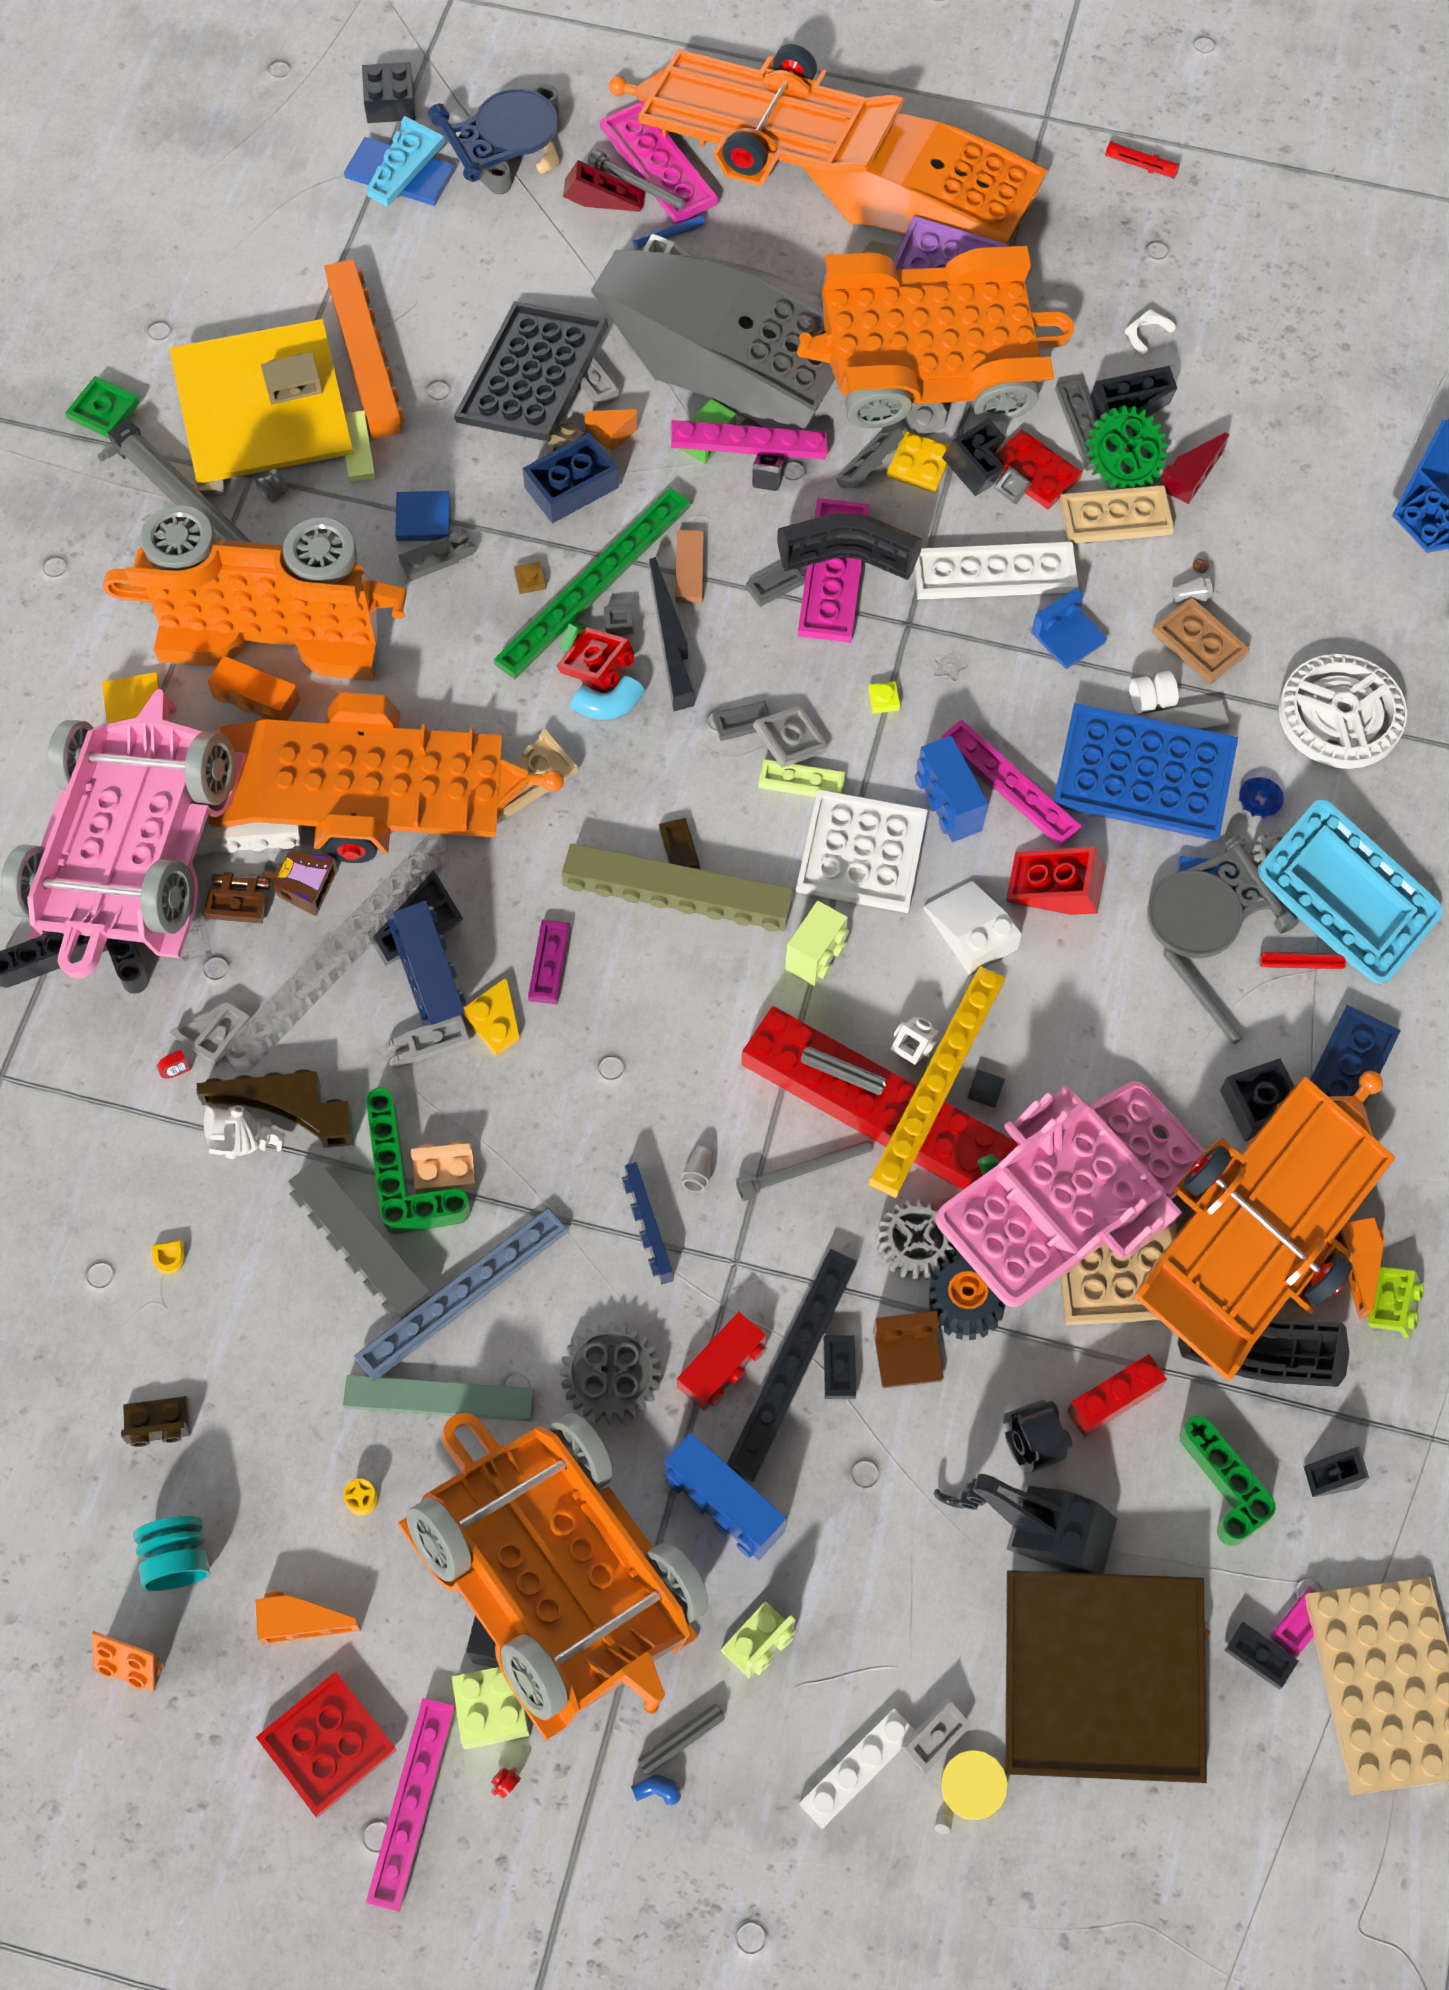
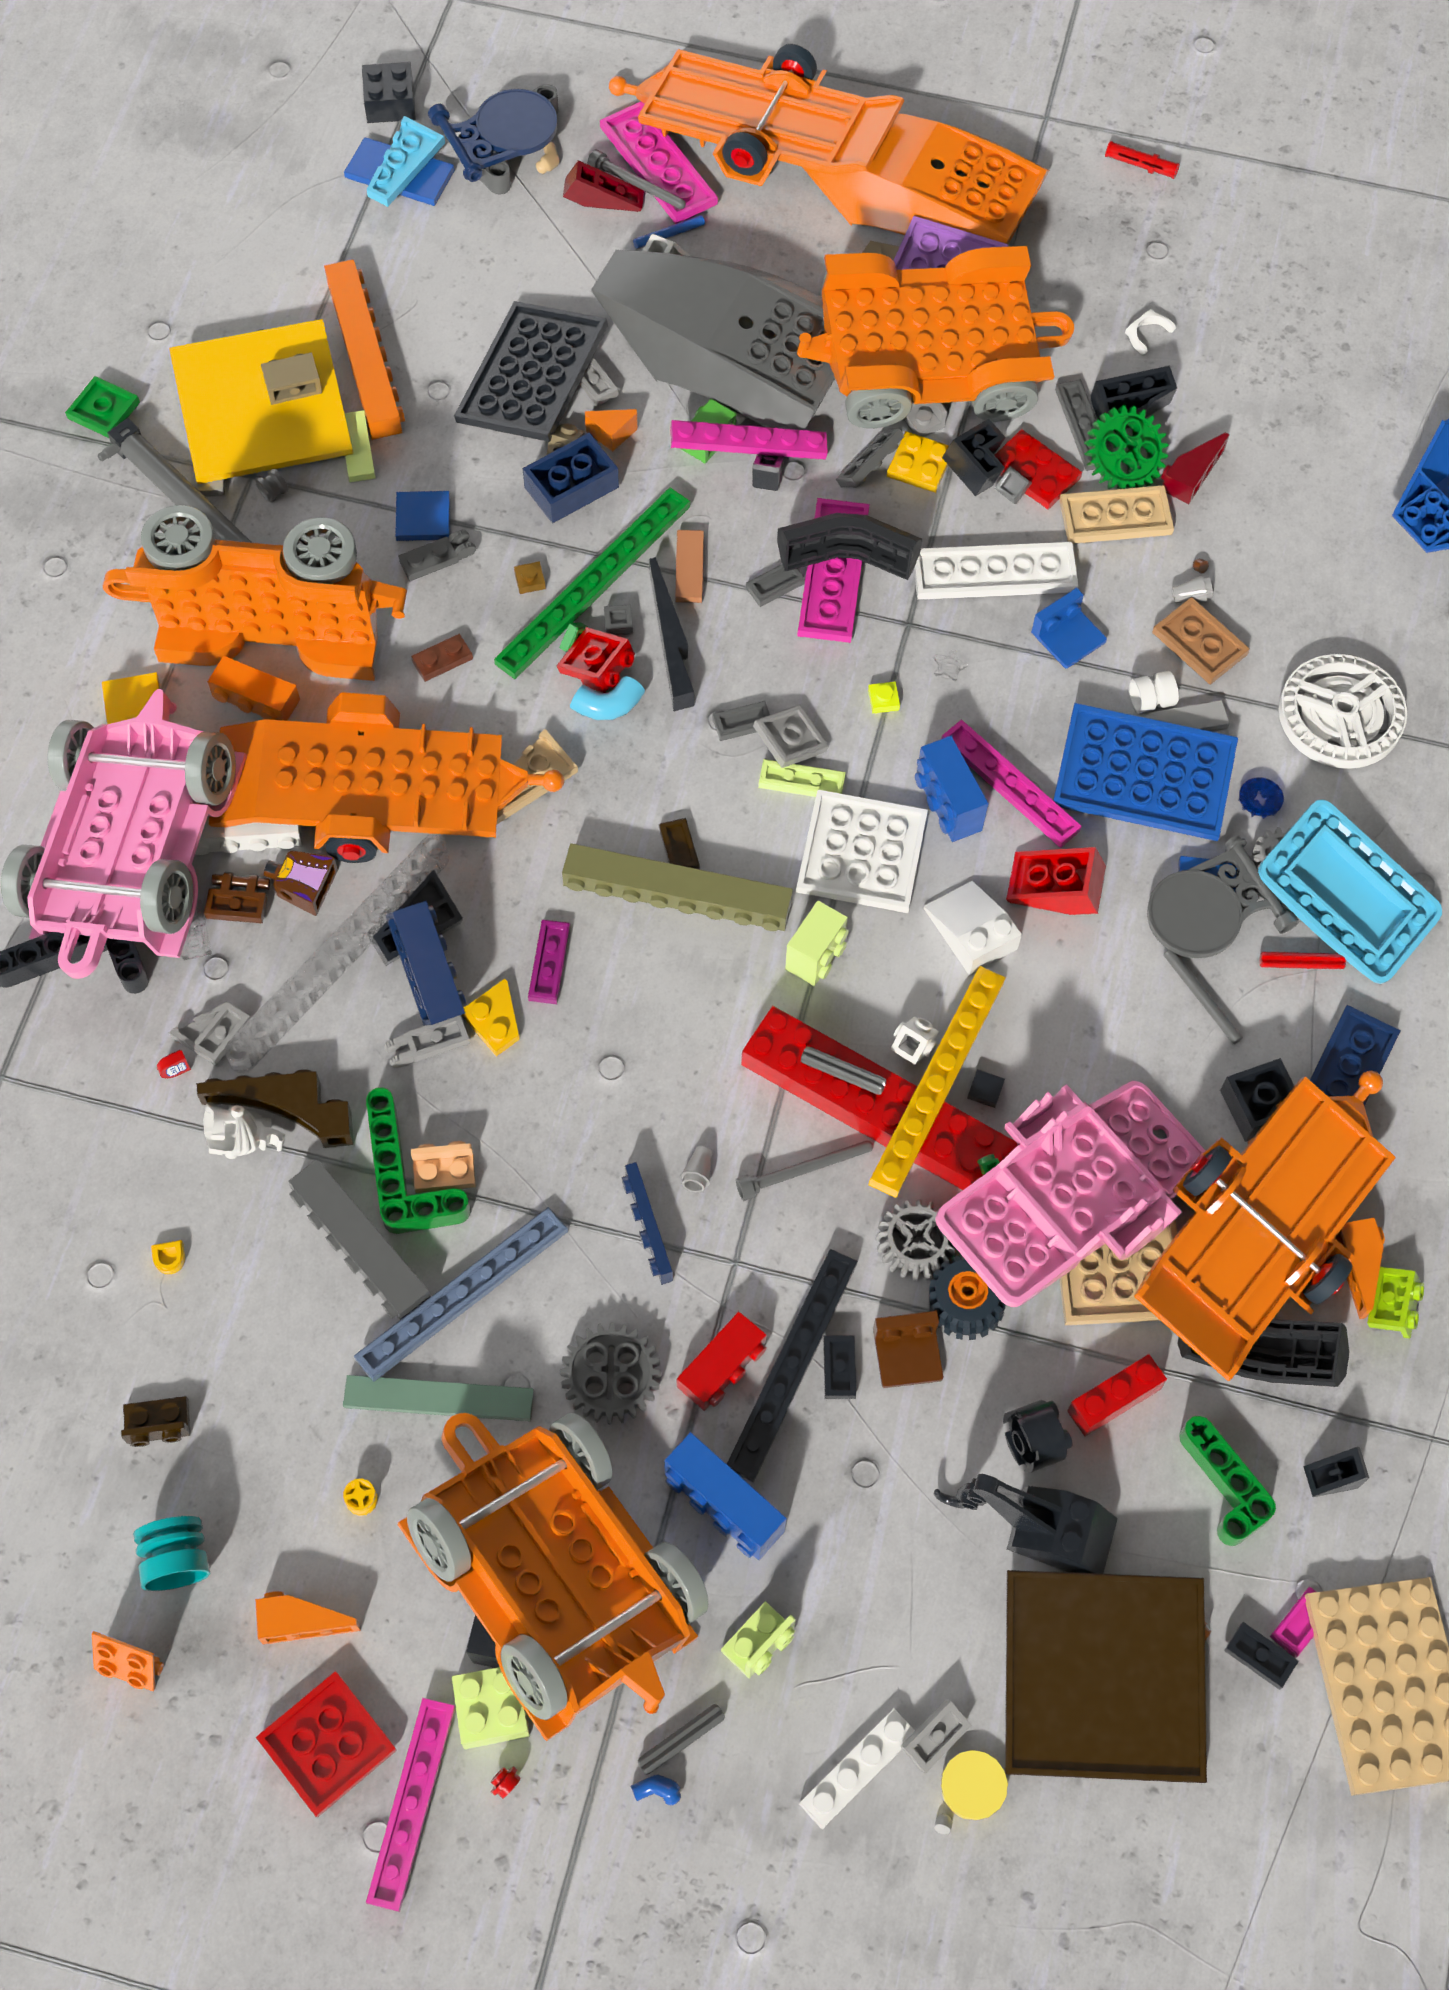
none -> copper plate [411,633,473,682]

